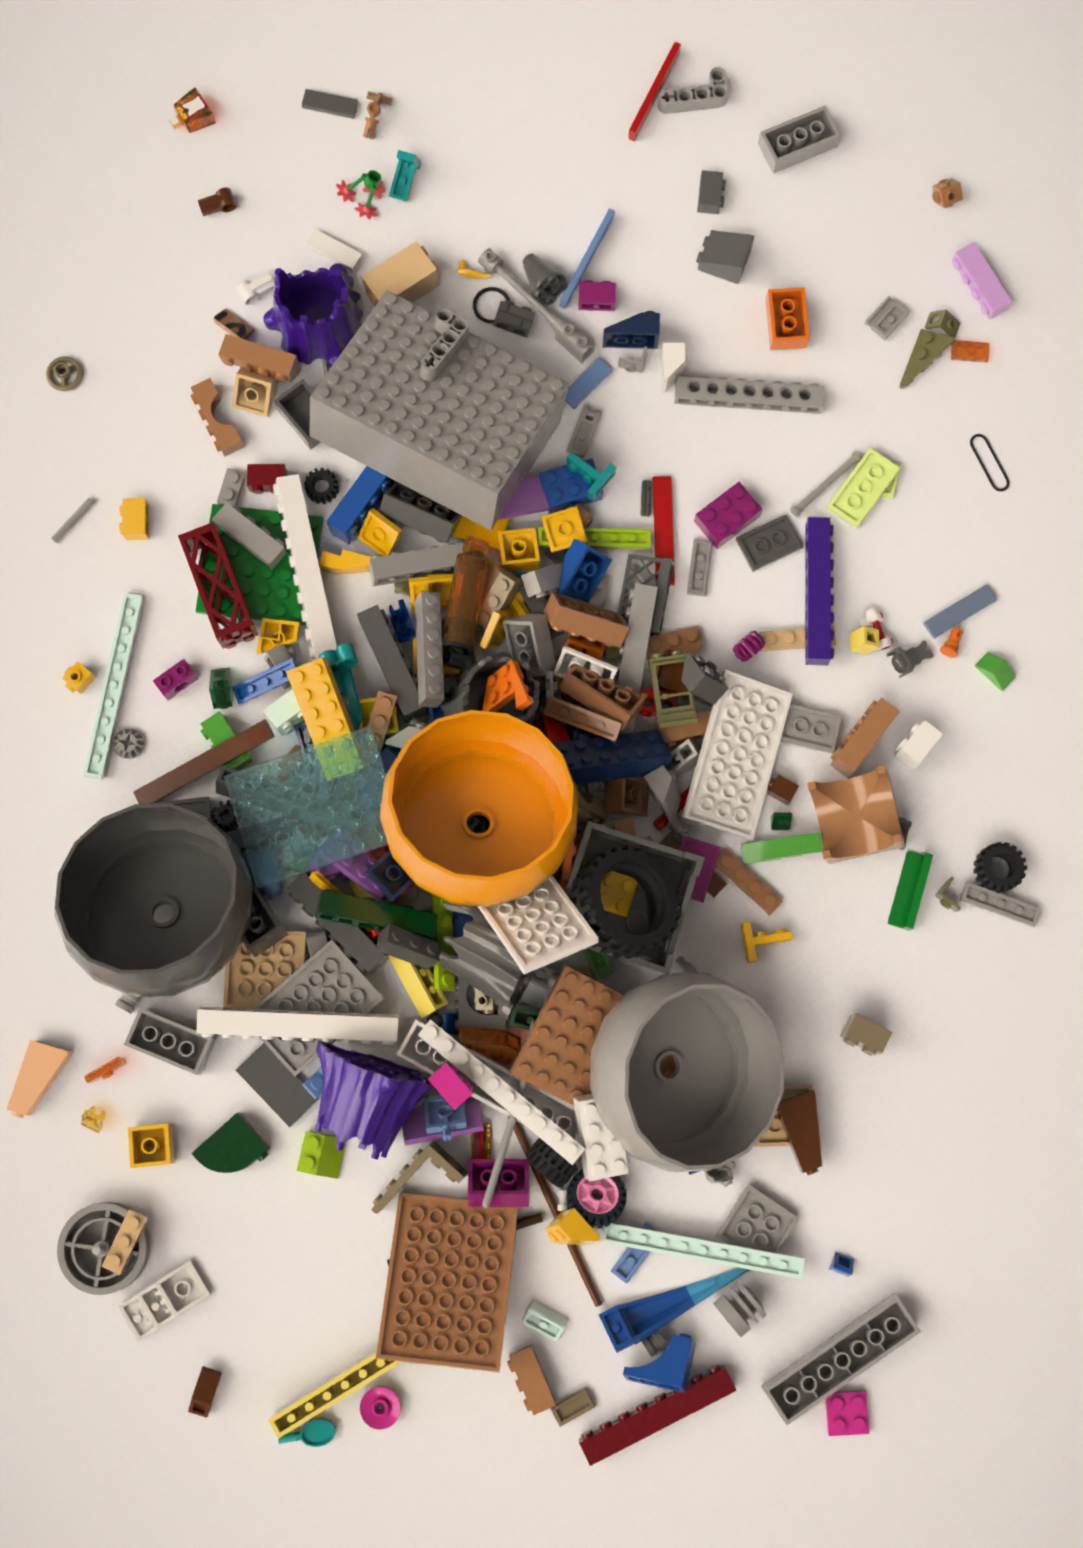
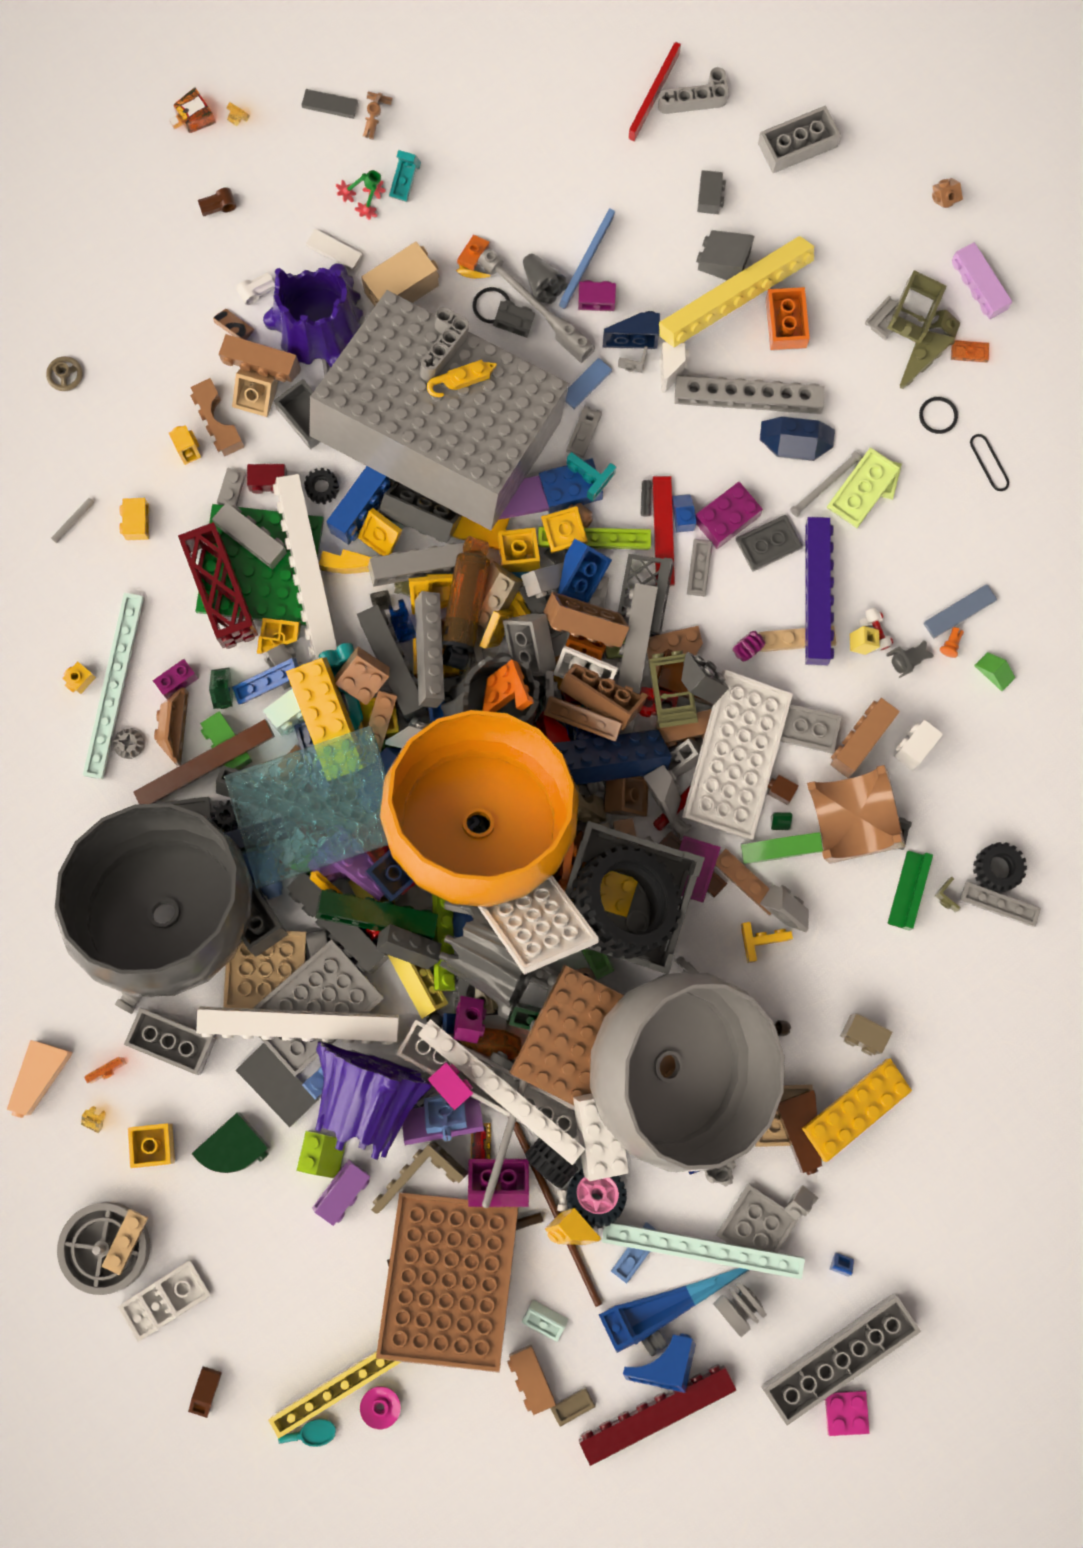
none -> medium nougat wedge [154,687,189,766]
none -> yellow brick [169,425,201,465]
none -> clear yellow tile [226,102,250,126]
none -> medium lavender brick [312,1159,370,1226]
none -> medium nougat brick [335,646,390,705]
none -> clear smoke slope [370,590,392,610]
none -> yellow plate [427,359,497,397]
none -> magenta brick [453,996,486,1043]
none -> orange plate [457,234,490,271]
none -> dark grey plate [489,1051,515,1071]
none -> light yellow brick [659,236,814,348]
none -> blue slope [672,494,696,533]
none -> dark blue wedge [759,417,835,461]
none -> light grey slope [760,885,809,932]
none -> dark brown hinge [775,1020,791,1036]
none -> light grey brick [784,1185,818,1220]
none -> yellow plate [802,1058,912,1162]
none -> olive door [887,270,947,344]
none -> black tyre [919,397,958,434]

